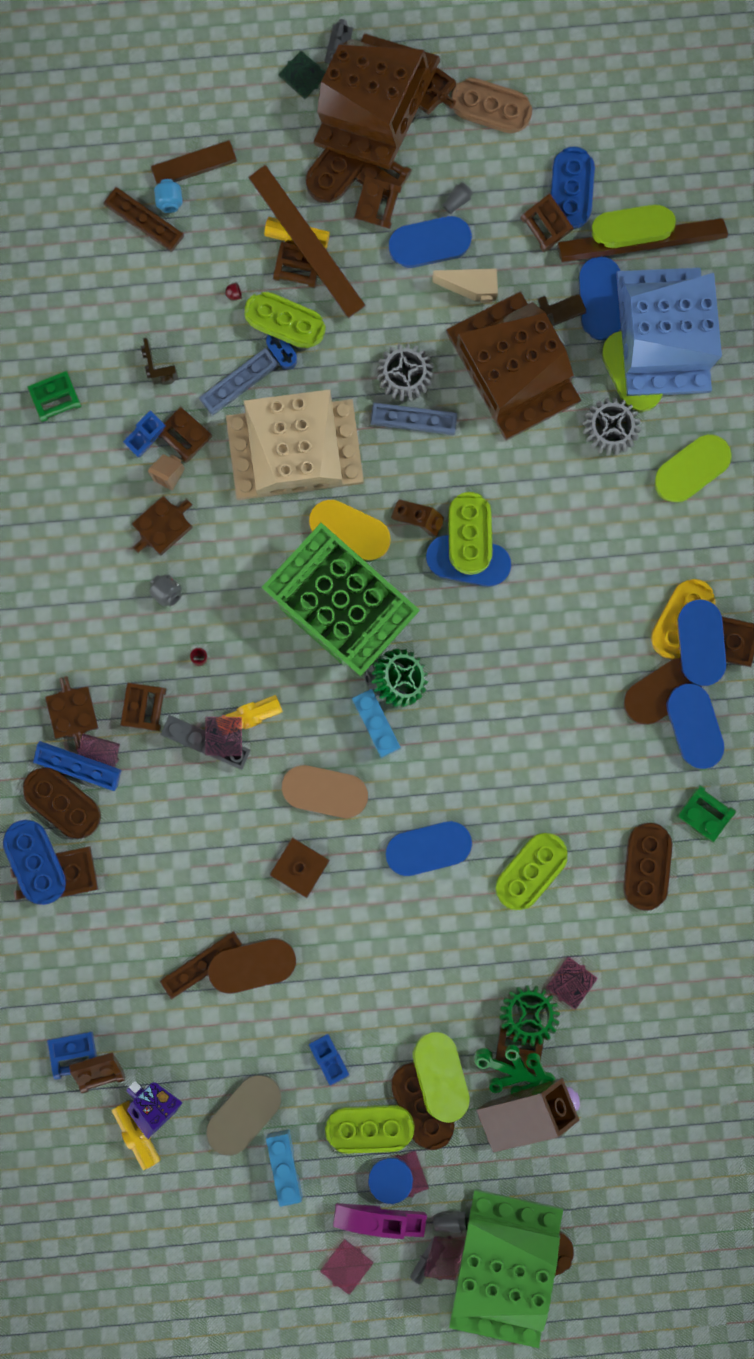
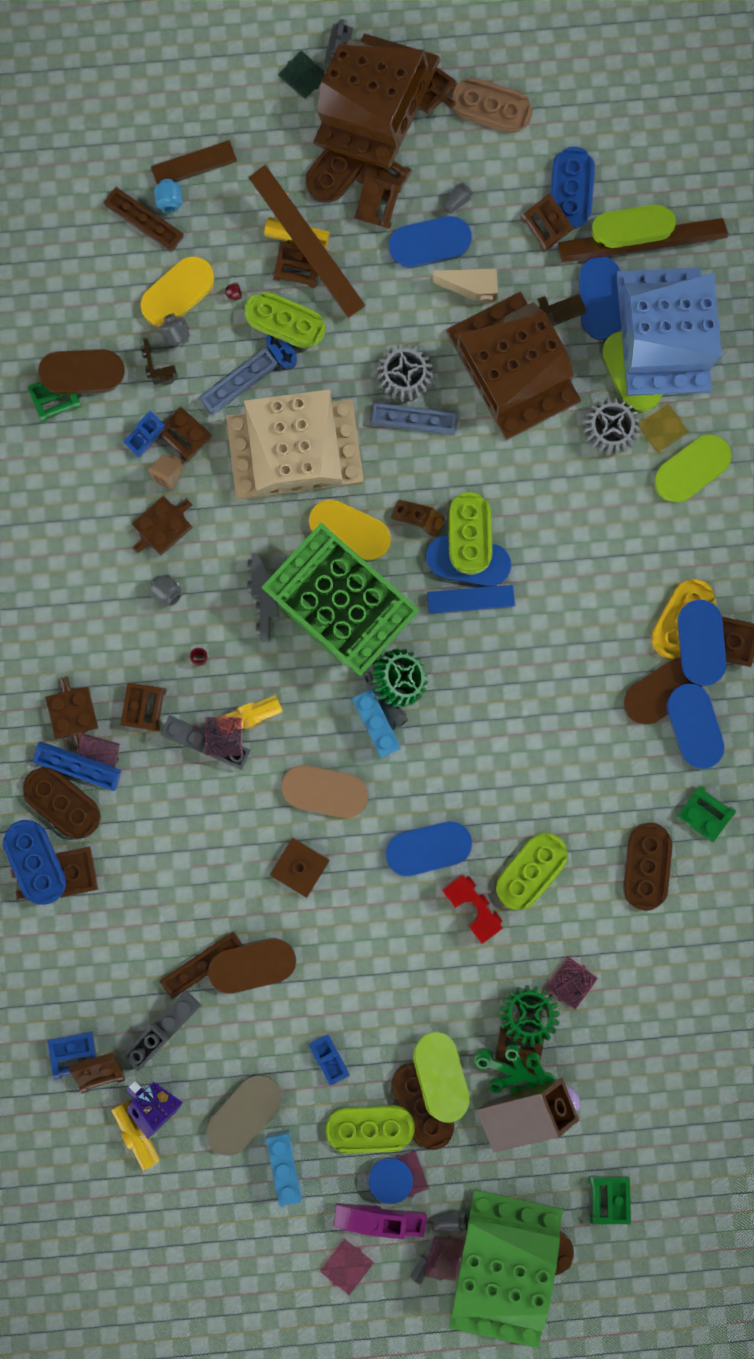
none -> reddish brown tile [38,349,125,394]
none -> dark grey slope [122,990,201,1071]
none -> yellow tile [141,256,214,327]
none -> dark grey head [159,313,191,347]
none -> dark grey slope [247,553,279,642]
none -> dark grey cone [379,698,408,730]
none -> blue tile [427,585,515,614]
none -> red arch [441,874,503,944]
none -> green plate [589,1175,631,1225]
none -> clear yellow piece [638,404,689,453]

